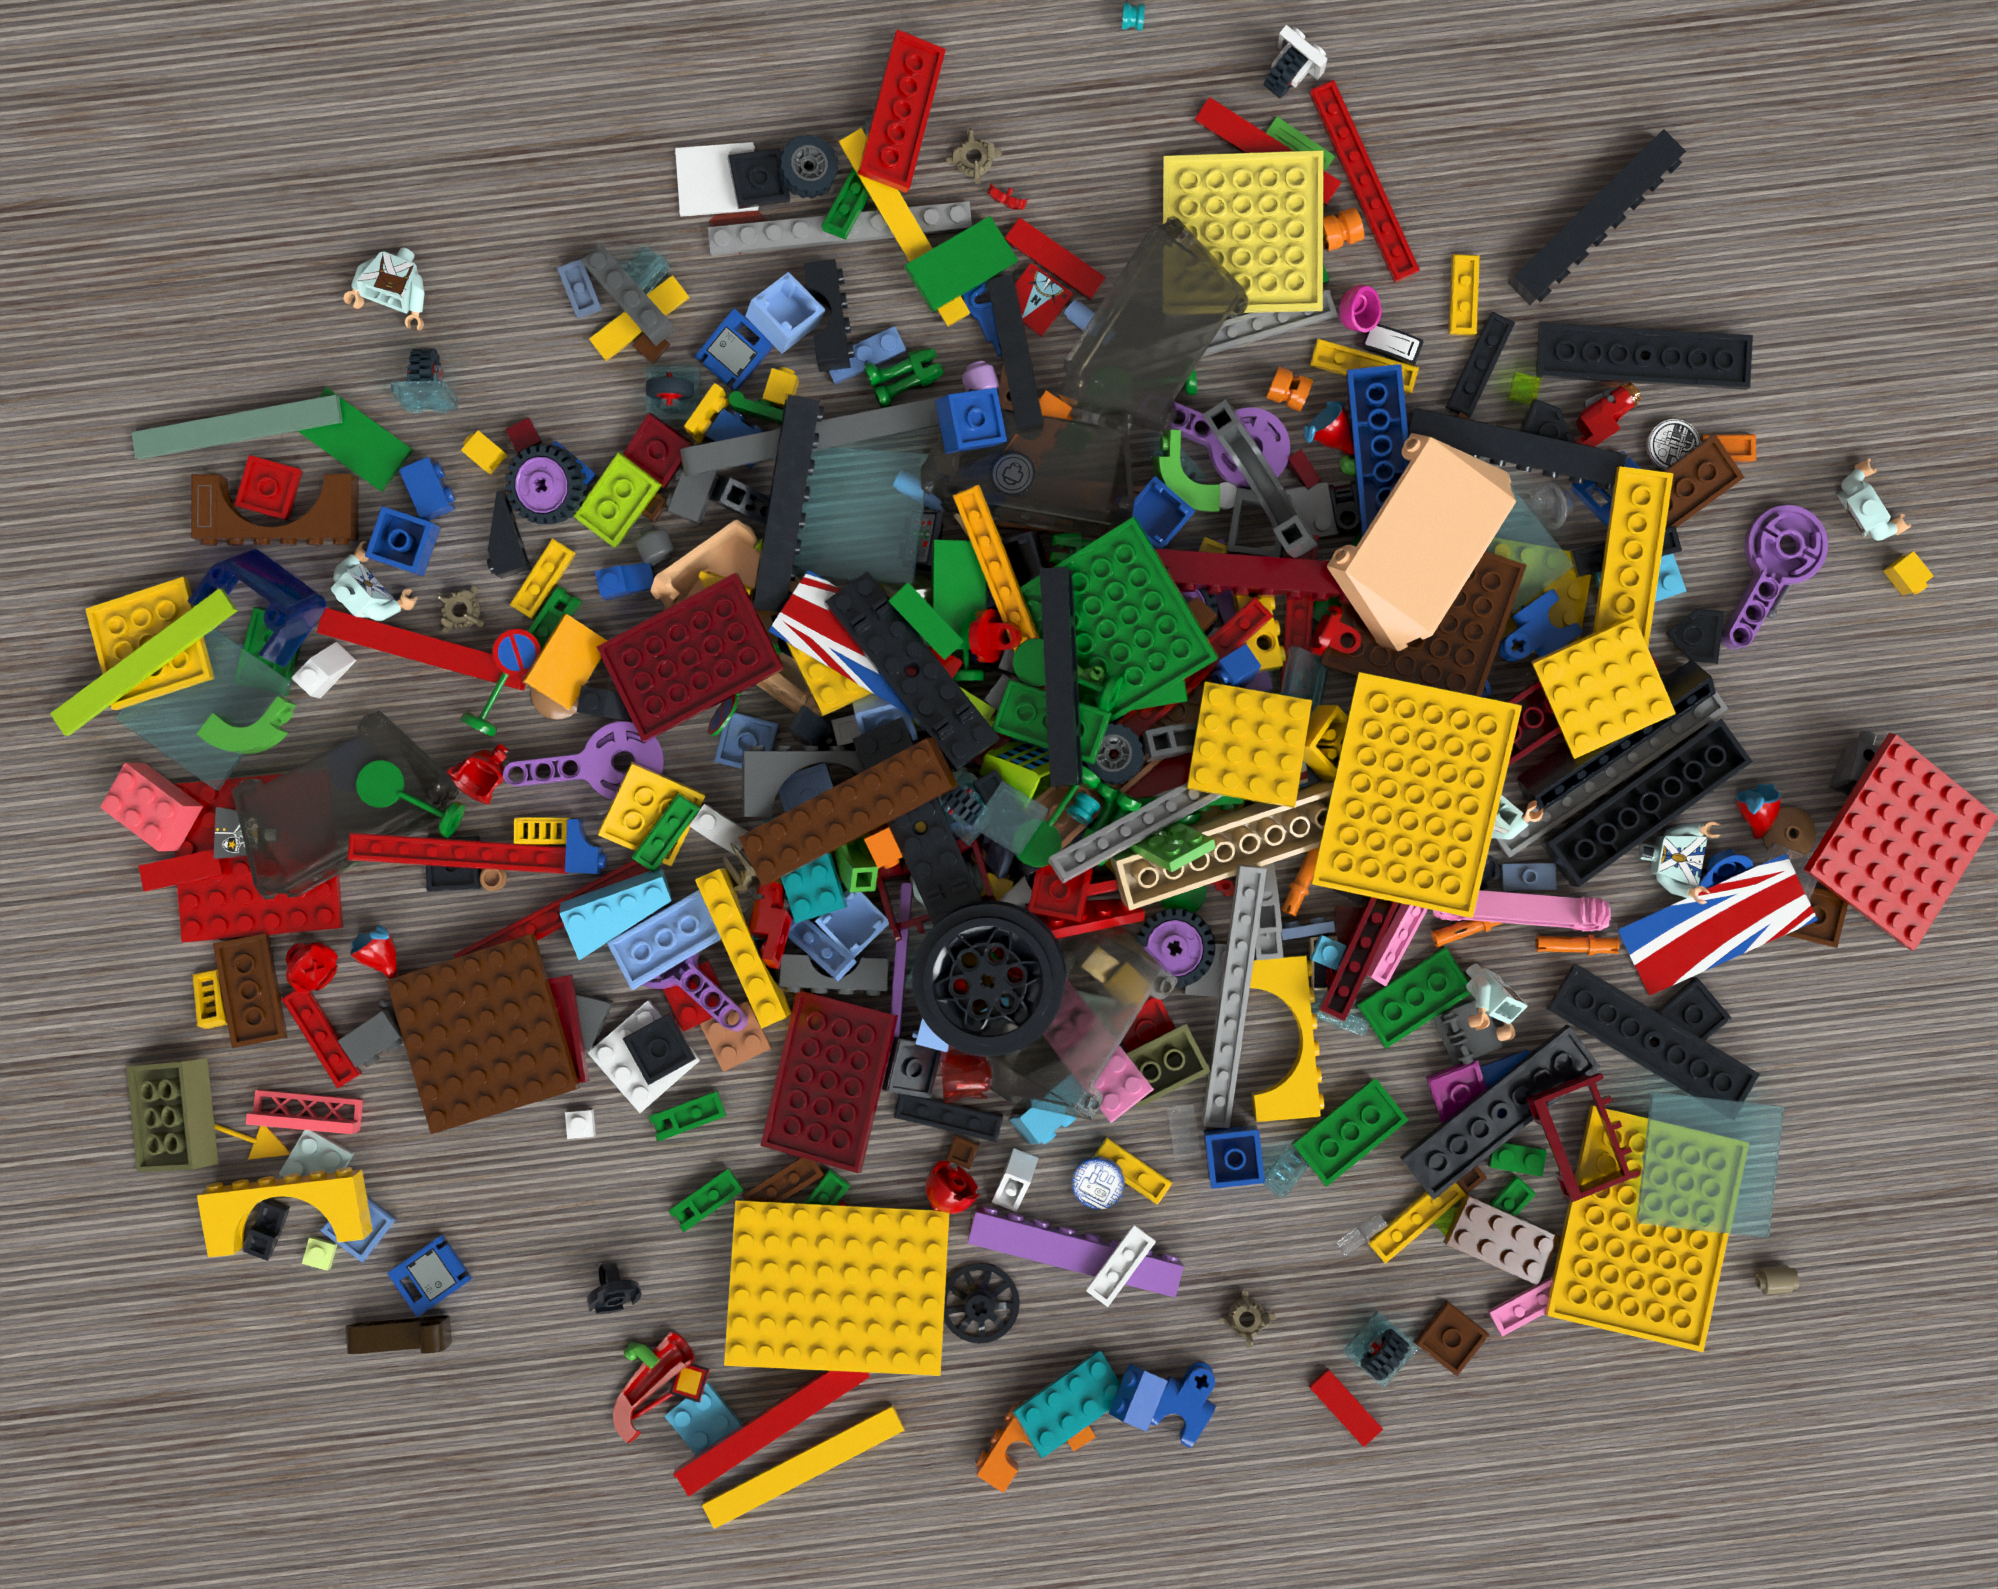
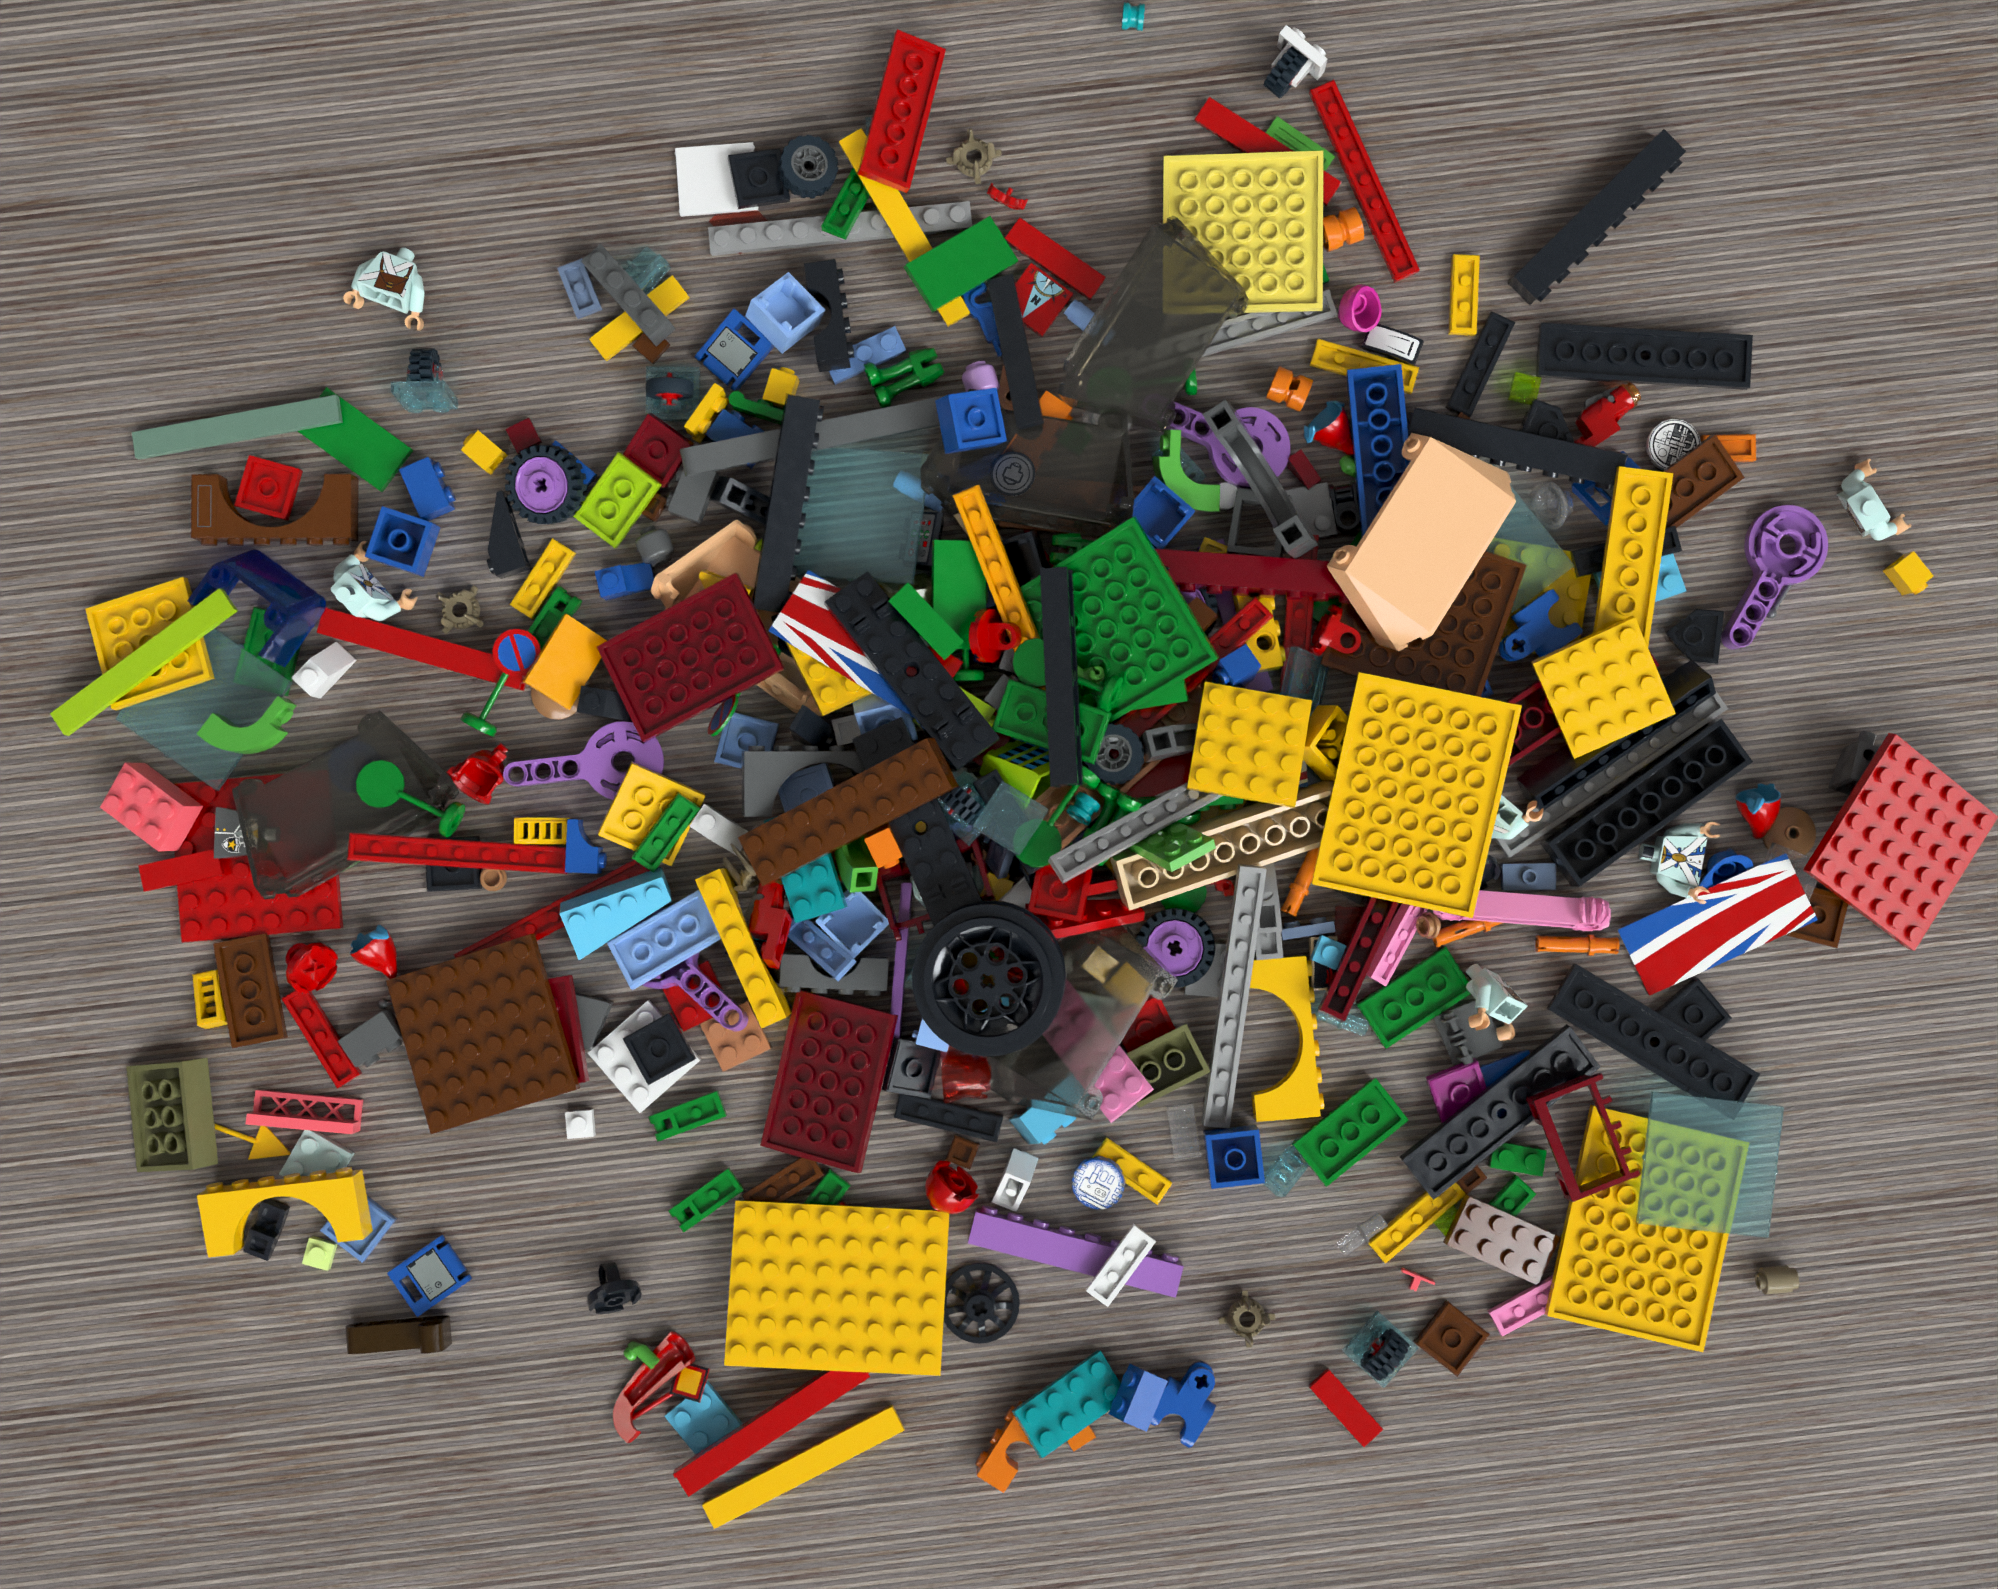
none -> coral piece [1401,1268,1435,1291]
none -> medium nougat plate [1416,912,1441,939]

